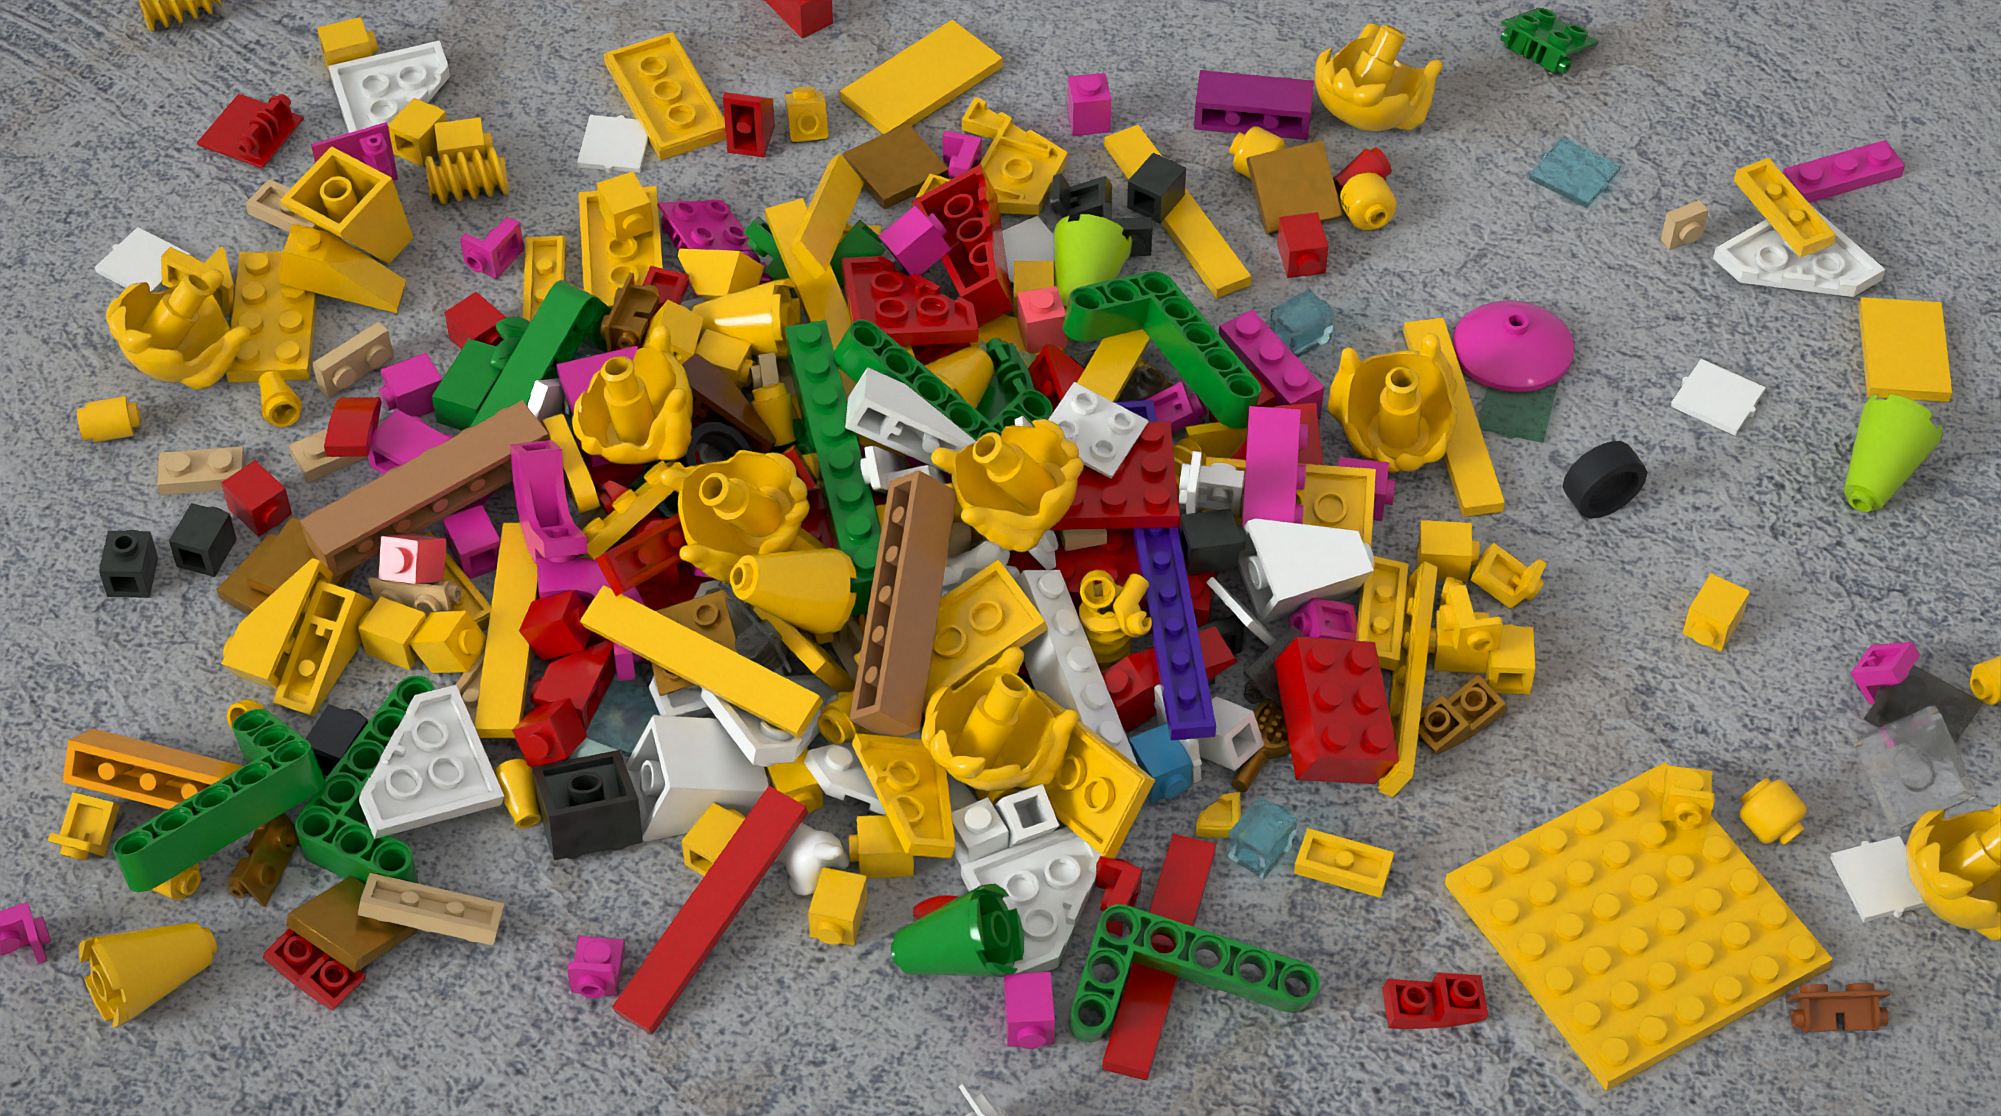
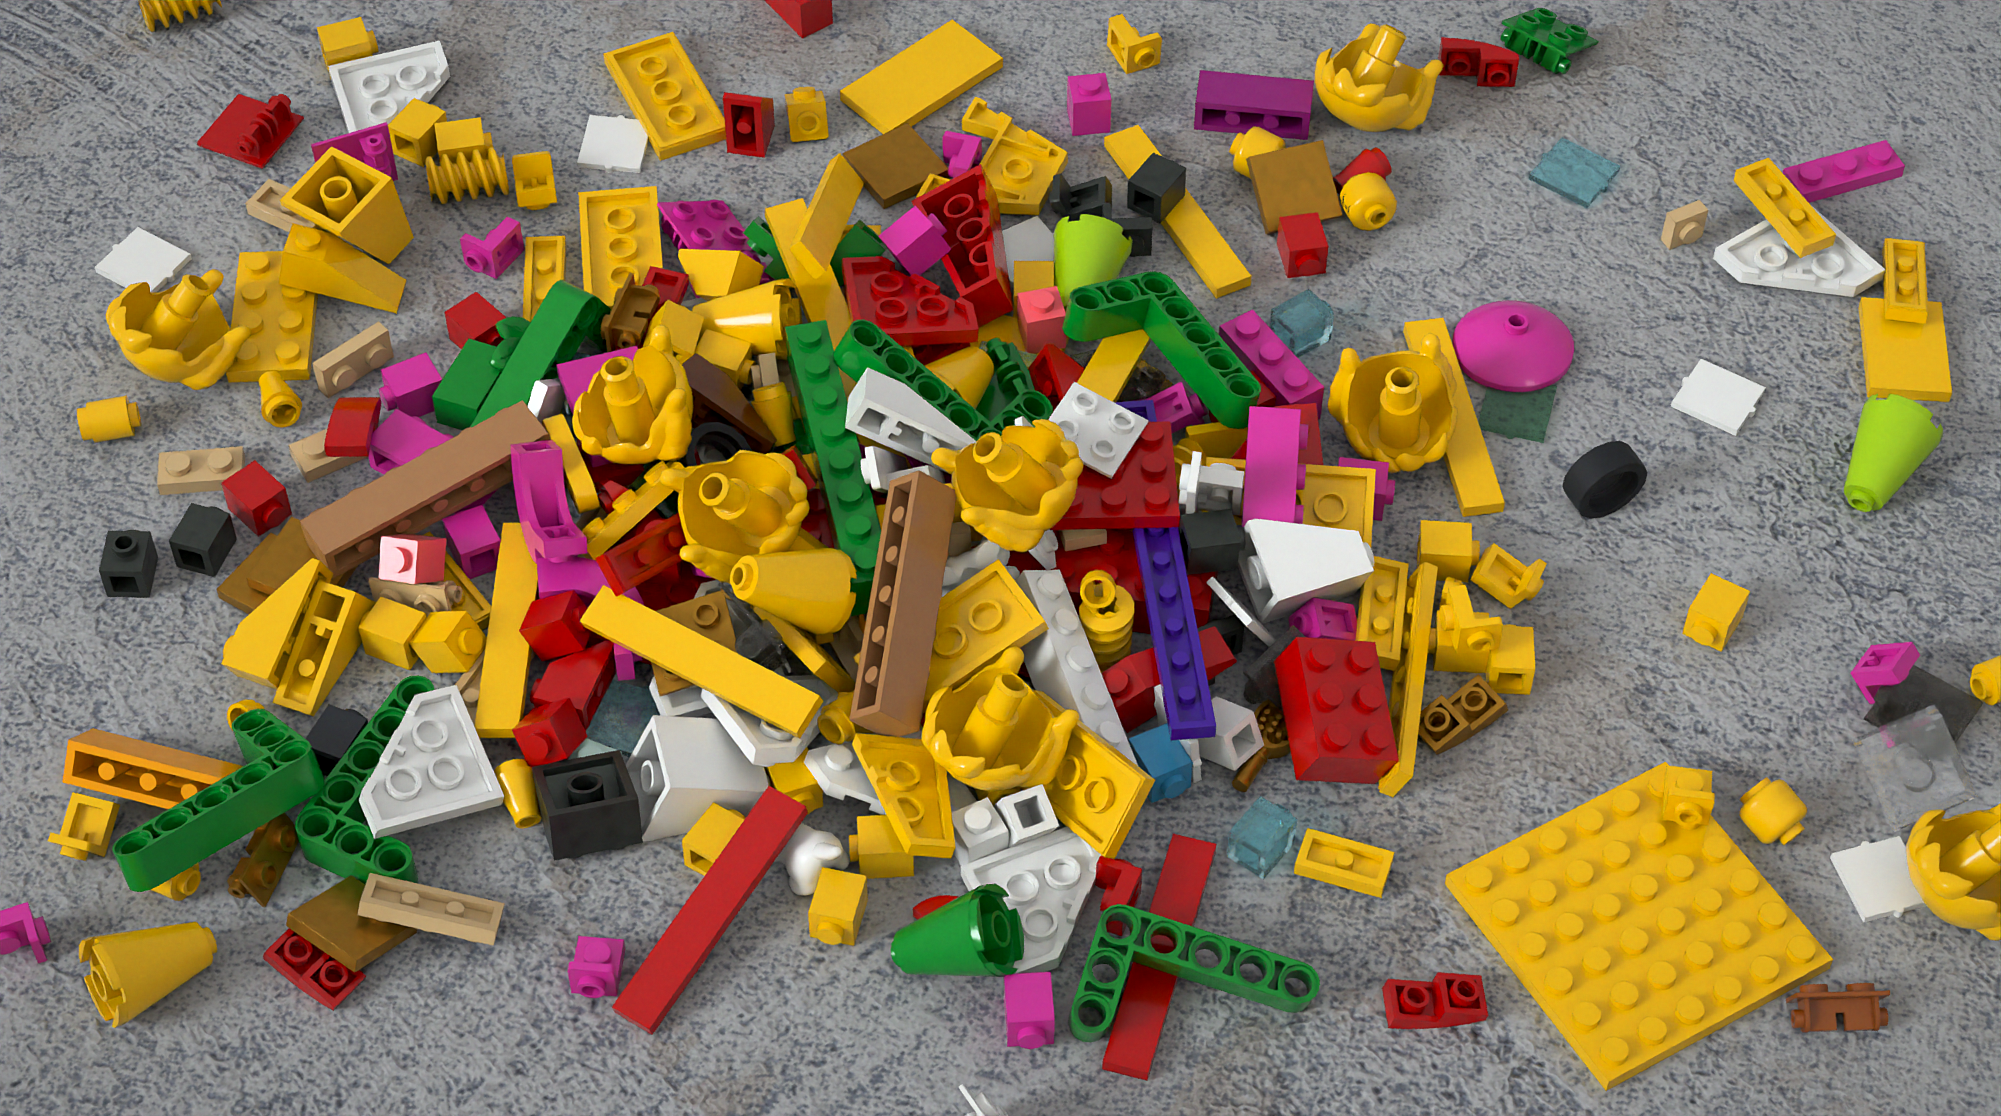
yellow slope [161,246,234,317] -> none
yellow brick [596,171,654,242] -> none
yellow arm [1113,574,1152,638] -> none
yellow tile [1195,792,1241,838] -> none
none -> yellow bracket [512,151,557,210]
none -> yellow bracket [1107,14,1162,74]
none -> red slope [1438,37,1519,87]
none -> yellow tile [1882,238,1928,324]

